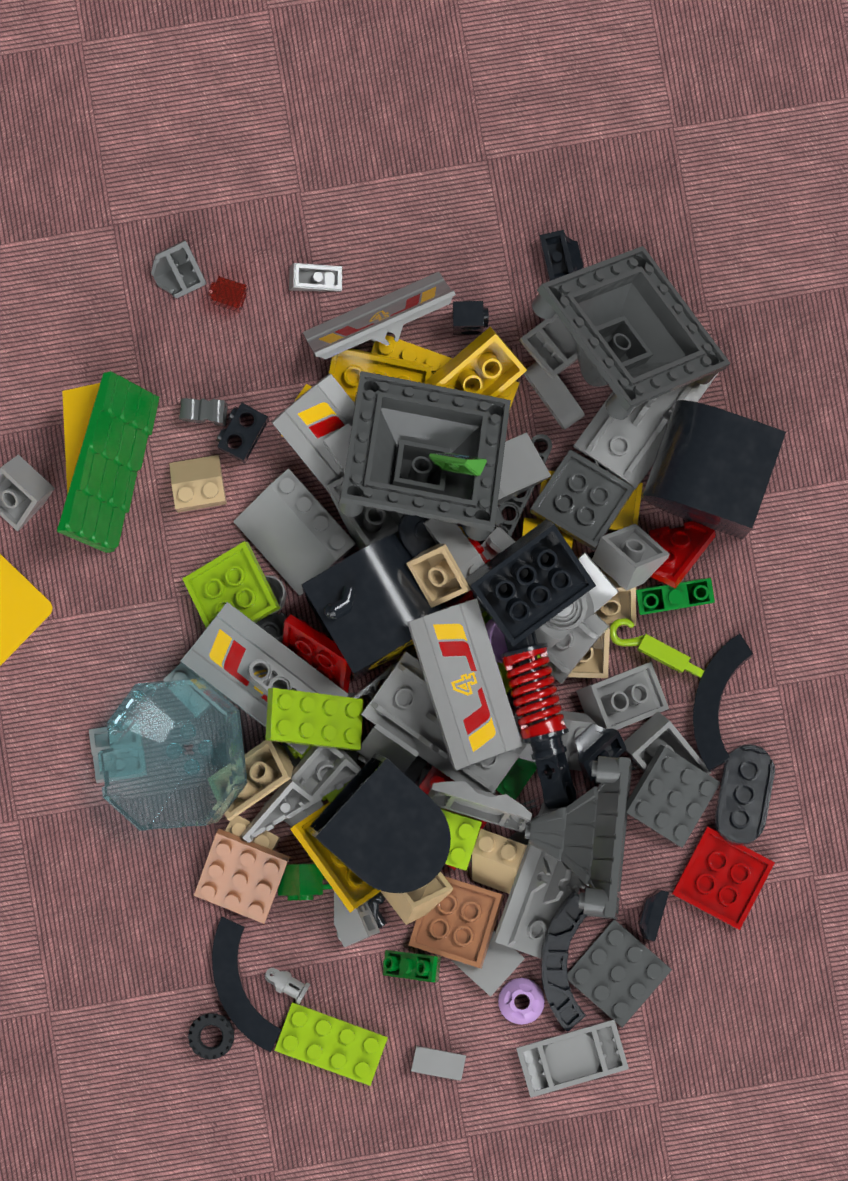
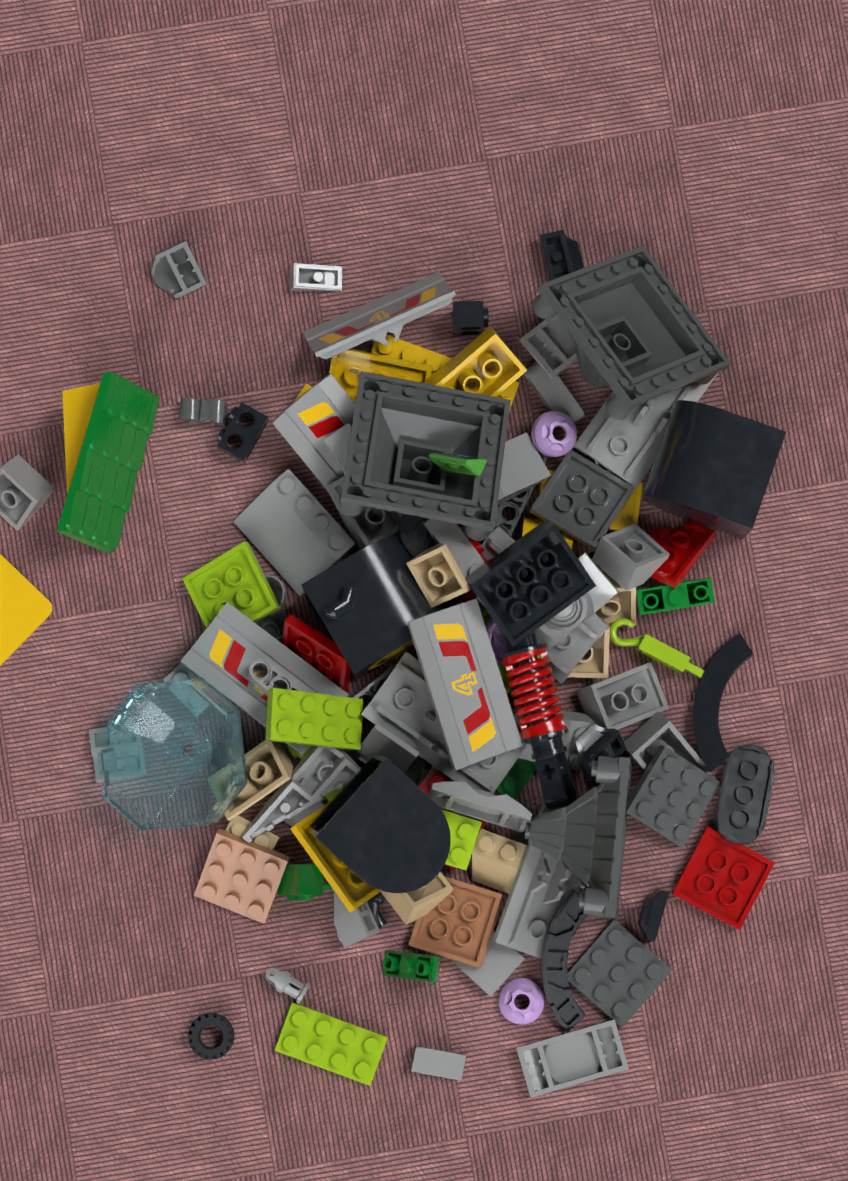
tan slope [169,455,227,513] -> none
clear red brick [208,276,248,313] -> none
black tile [212,916,282,1053] -> none
none -> lavender piece [531,411,577,457]

